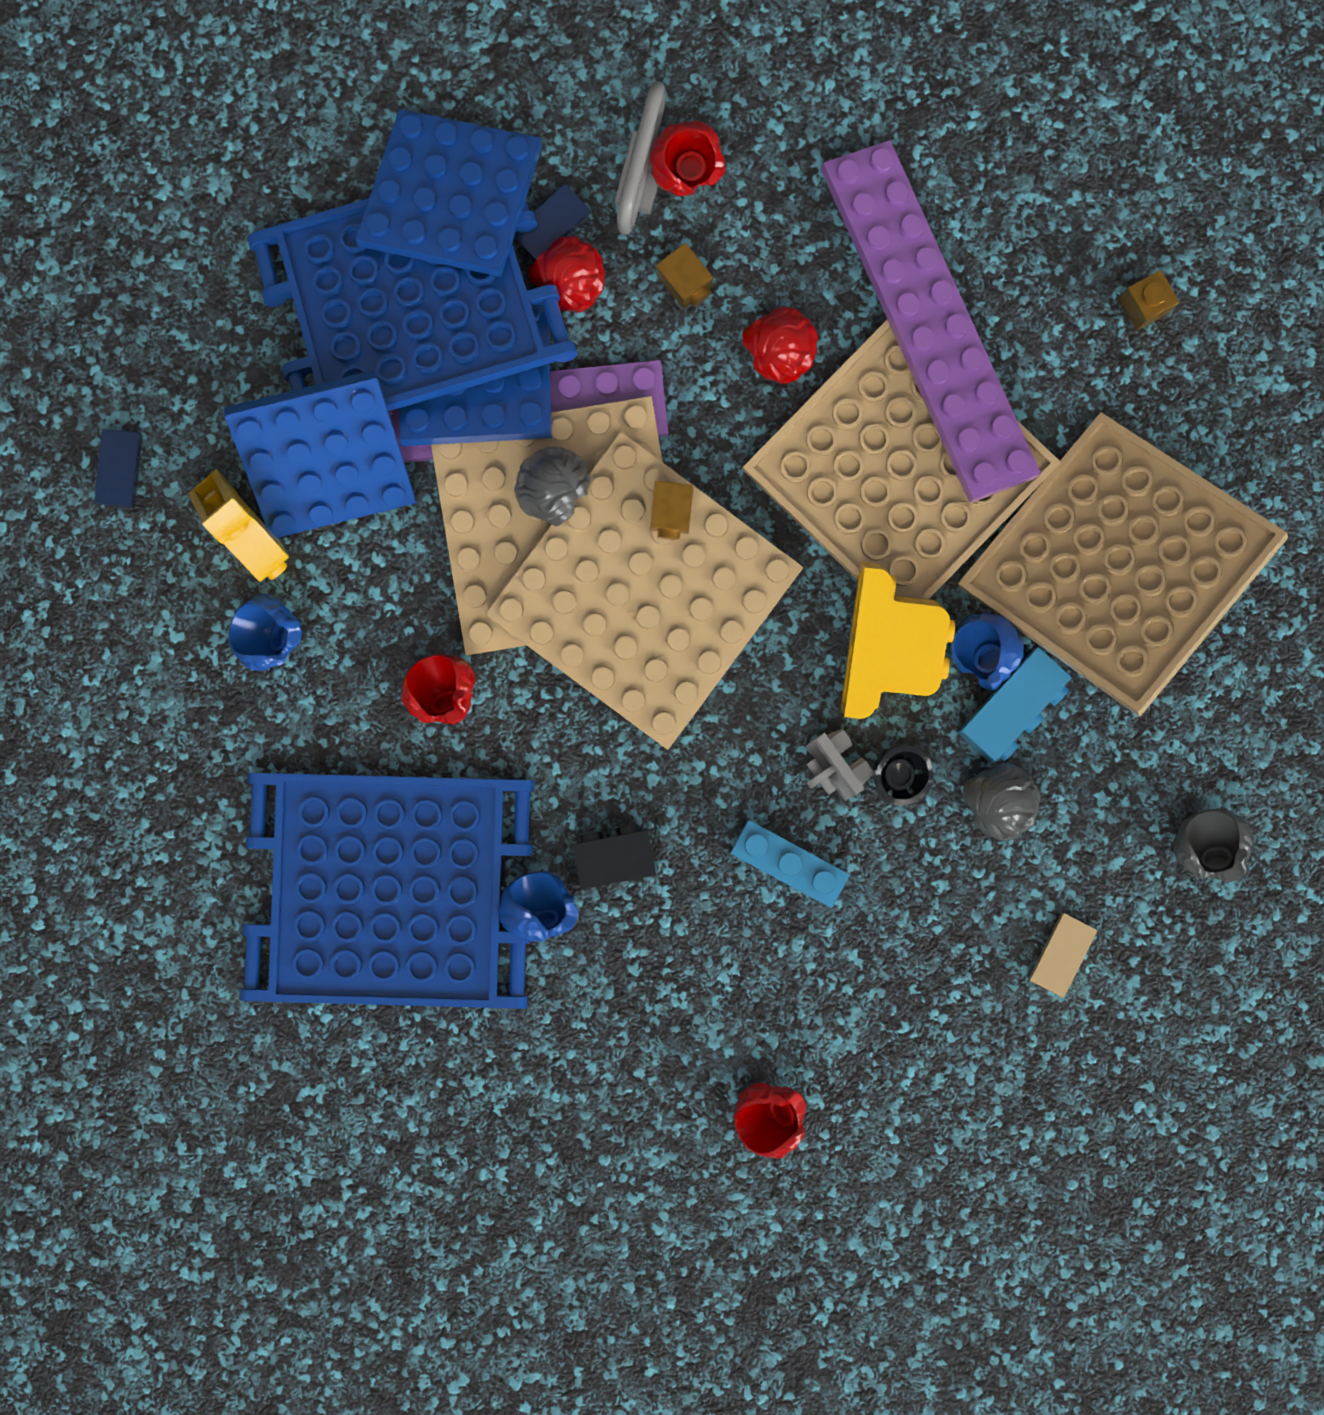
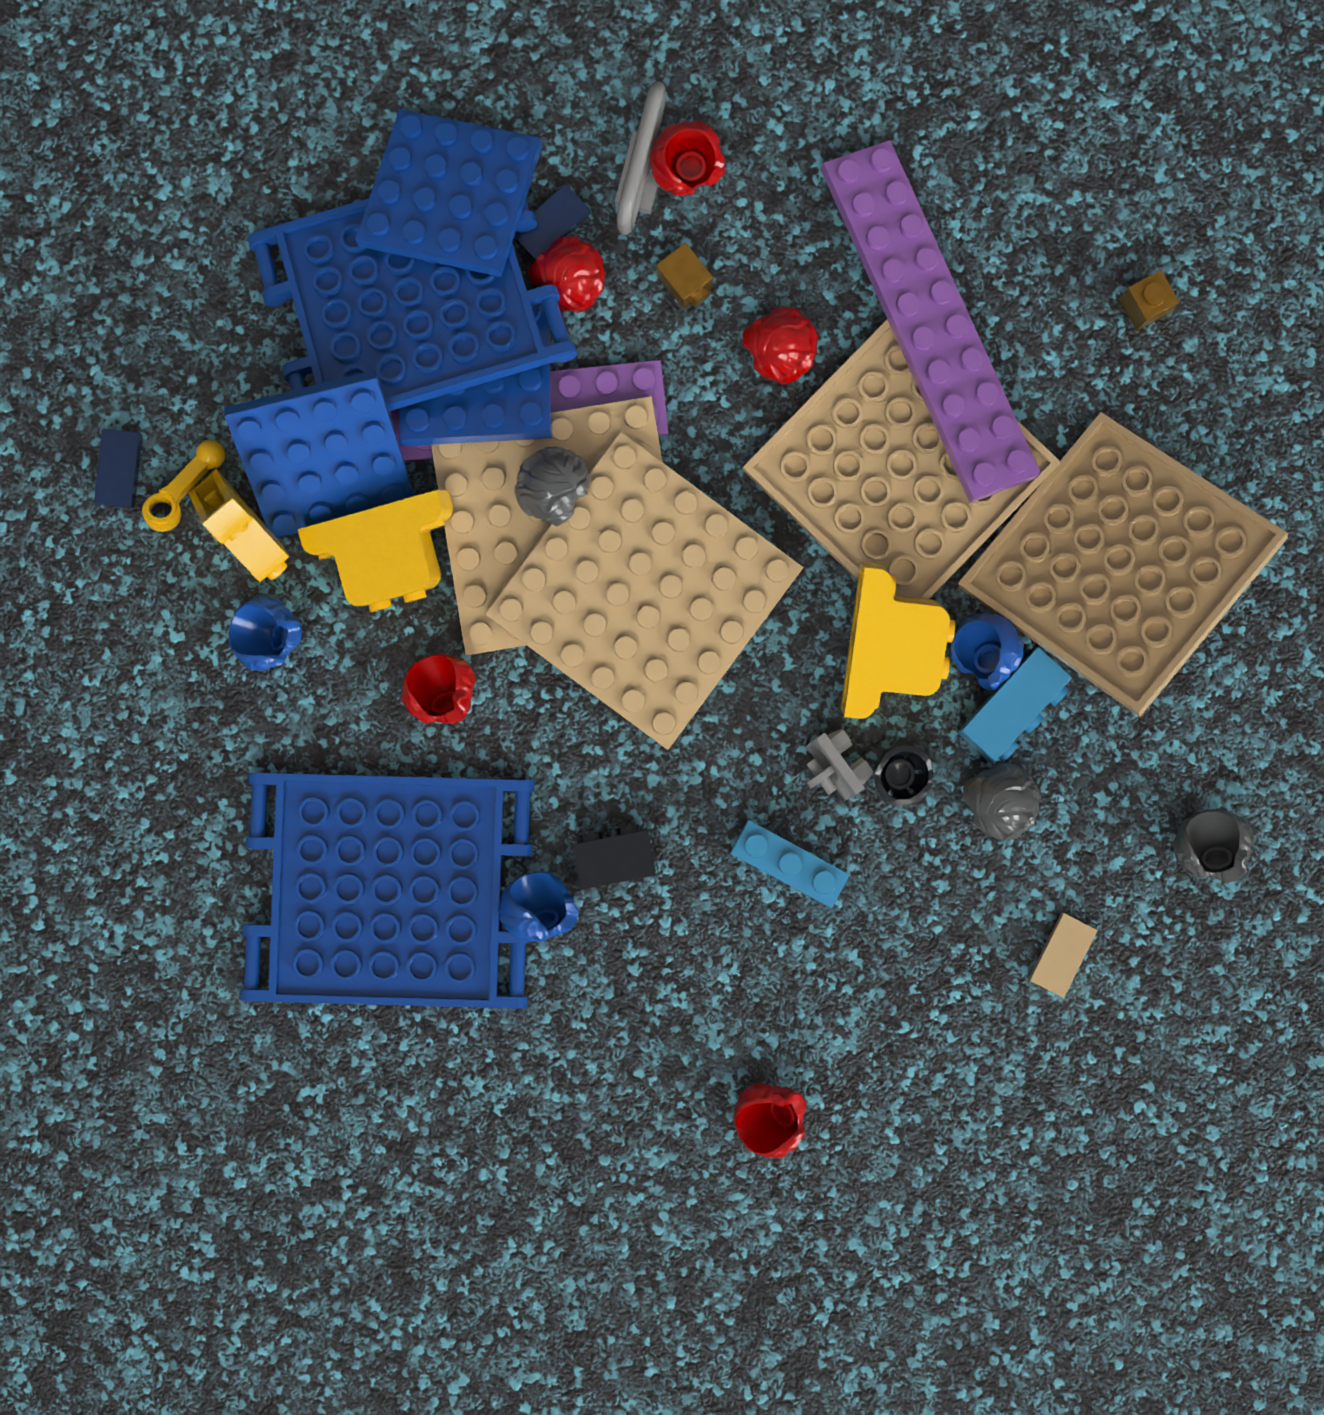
pearl gold brick [650,481,694,540] -> none
none -> yellow piece [142,440,226,532]
none -> yellow brick [297,490,453,612]

